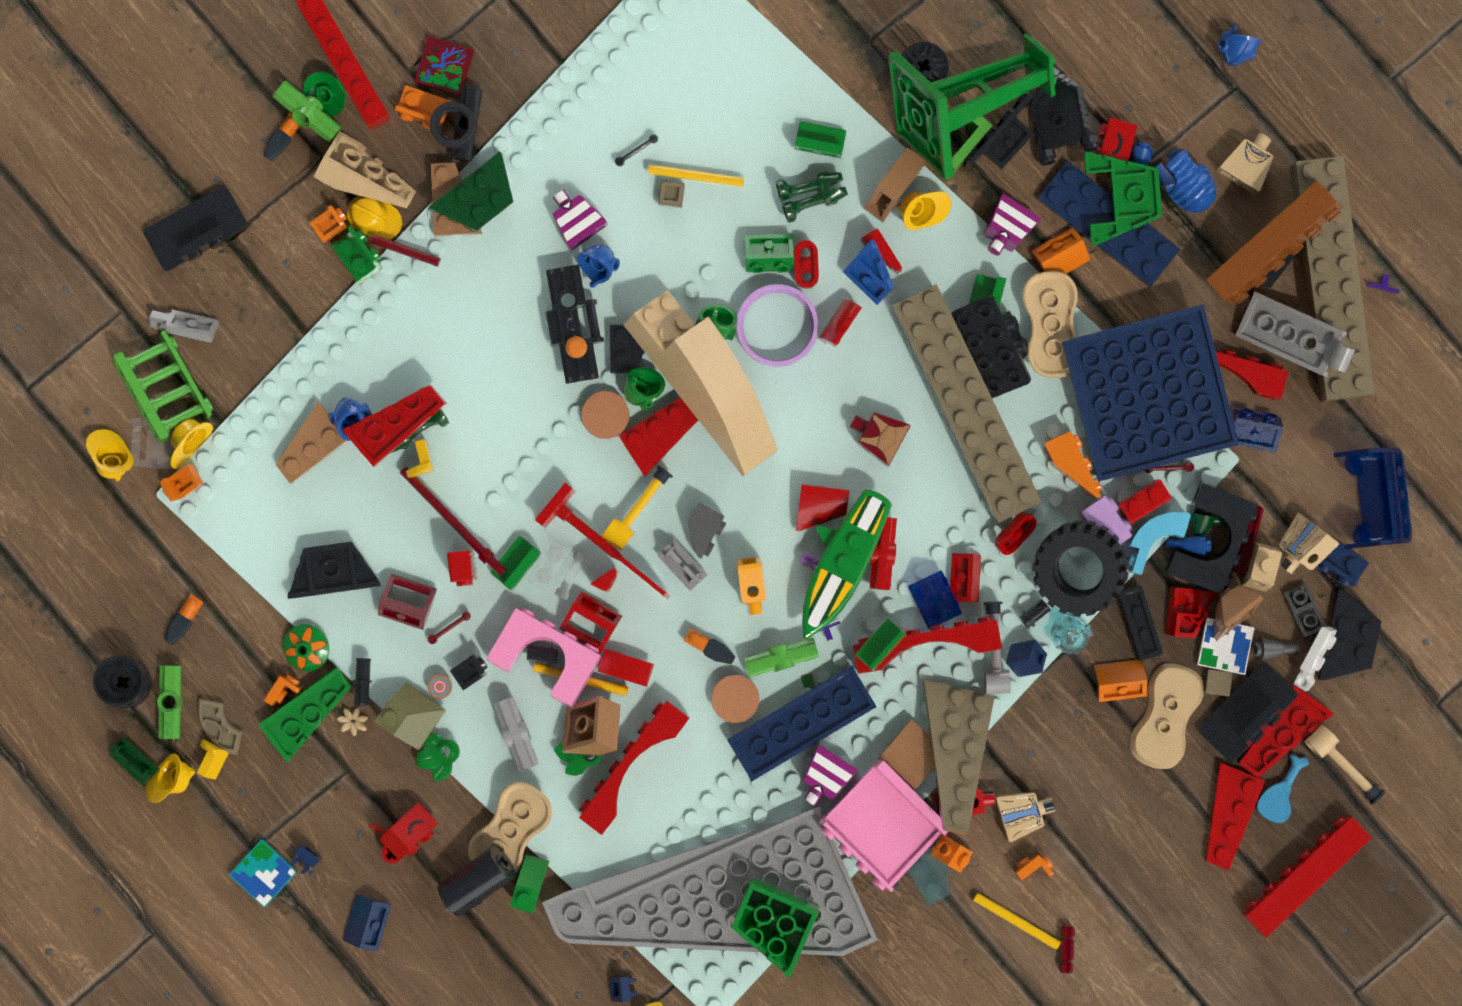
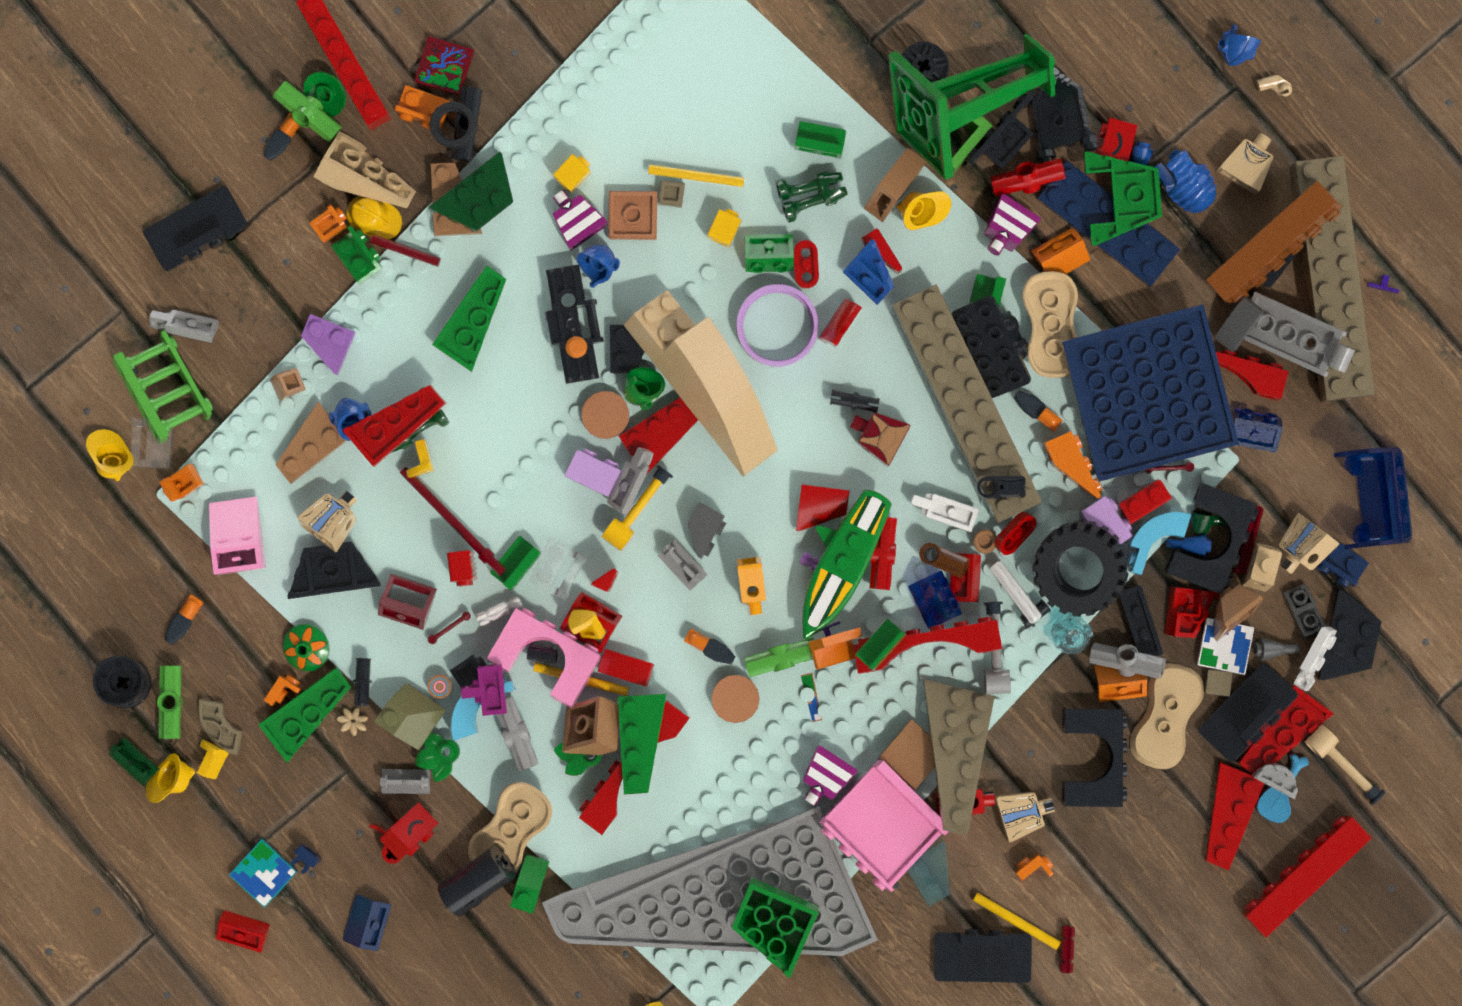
yellow piece [170,418,213,469] -> none
red piece [535,483,670,599] -> none
dark blue tile [608,976,638,1002] -> none
black hinge [615,134,658,167] -> none
green helmet [695,304,737,340] -> none
dark blue plate [727,665,877,781] -> none
orange bracket [931,835,973,873] -> none
dark blue panel [1006,639,1047,677] -> none
none -> bright pink slope [209,497,266,575]
none -> red slope [215,911,270,953]
none -> medium nougat slope [270,367,306,401]
none -> tan torso [297,491,357,552]
none -> medium lavender wing [301,314,356,375]
none -> light grey hinge [380,769,431,794]
none -> green wing [432,265,506,372]
none -> medium azure arch [451,678,516,741]
none -> magenta hinge [461,664,507,716]
none -> white axle [476,596,523,626]
none -> yellow brick [553,154,591,194]
none -> lavender brick [564,448,621,497]
none -> yellow tile [568,610,606,639]
none -> light grey hinge [607,447,654,515]
none -> nougat tile [609,191,657,240]
none -> green wing [618,694,667,795]
none -> yellow brick [707,208,742,248]
none -> orange panel [808,627,863,670]
none -> black pin [830,389,880,413]
none -> white hinge [910,493,979,532]
none -> reddish brown piece [919,543,970,578]
none -> black bracket [934,929,1032,983]
none -> medium nougat tile [973,529,996,554]
none -> black piece [976,476,1026,499]
none -> white axle [990,561,1042,624]
none -> red piece [991,158,1066,197]
none -> black piece [1014,391,1063,432]
none -> black arch [1062,708,1127,807]
none -> light grey piece [1089,643,1166,679]
none -> dark grey slope [1214,296,1264,352]
none -> light grey plate [1252,763,1298,799]
none -> tan arm [1256,75,1292,97]

